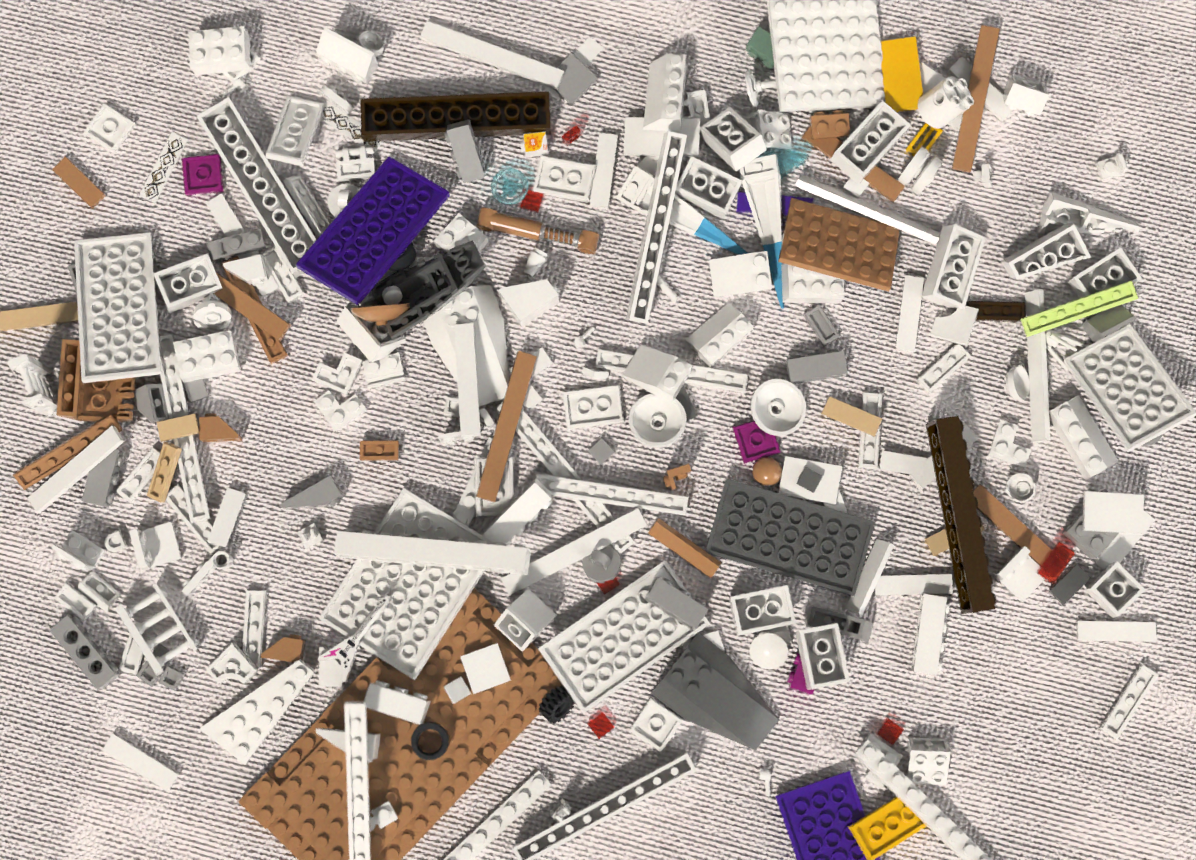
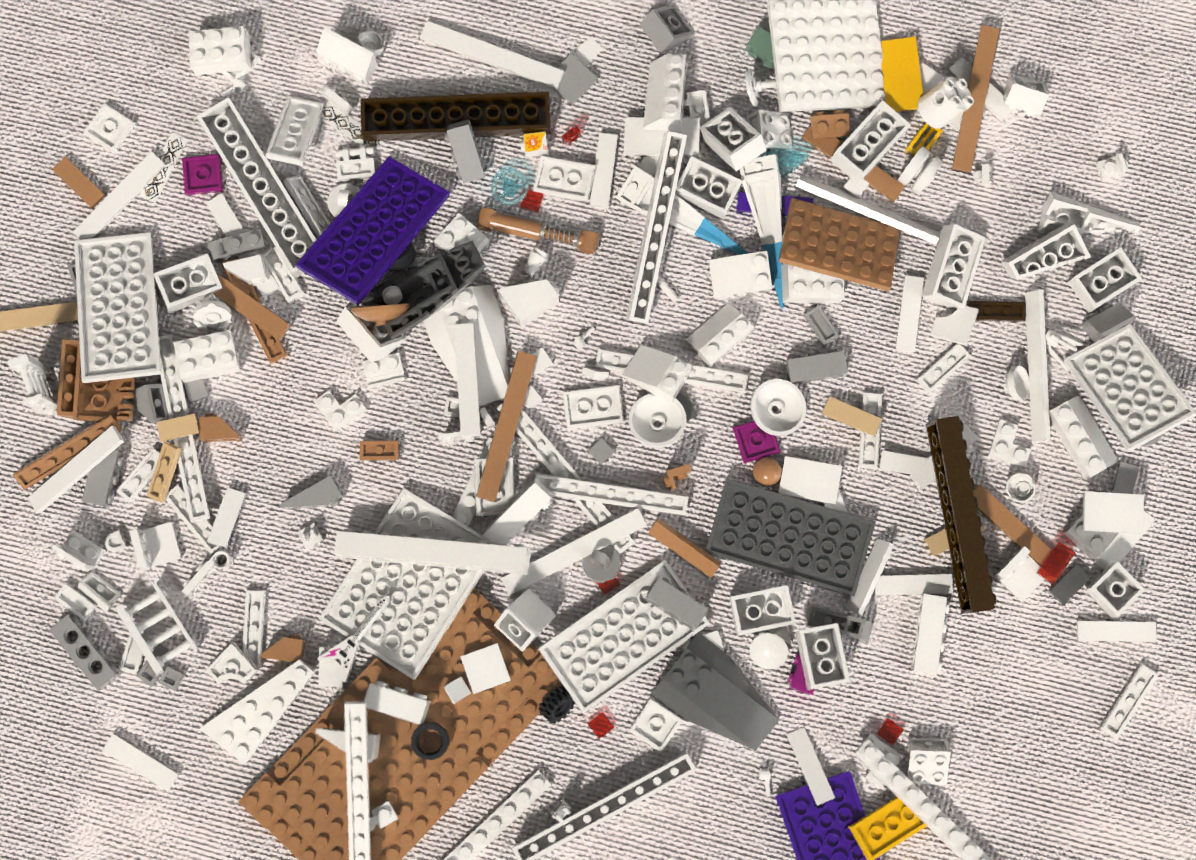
white plate [311,352,362,395] -> none
dark grey tile [796,467,823,493] -> none
yellowish green tile [1020,280,1138,337] -> none
none -> white tile [72,151,166,240]
none -> light grey slope [640,4,695,53]
none -> white sticker [786,727,835,805]
none -> light grey tile [1111,462,1139,494]

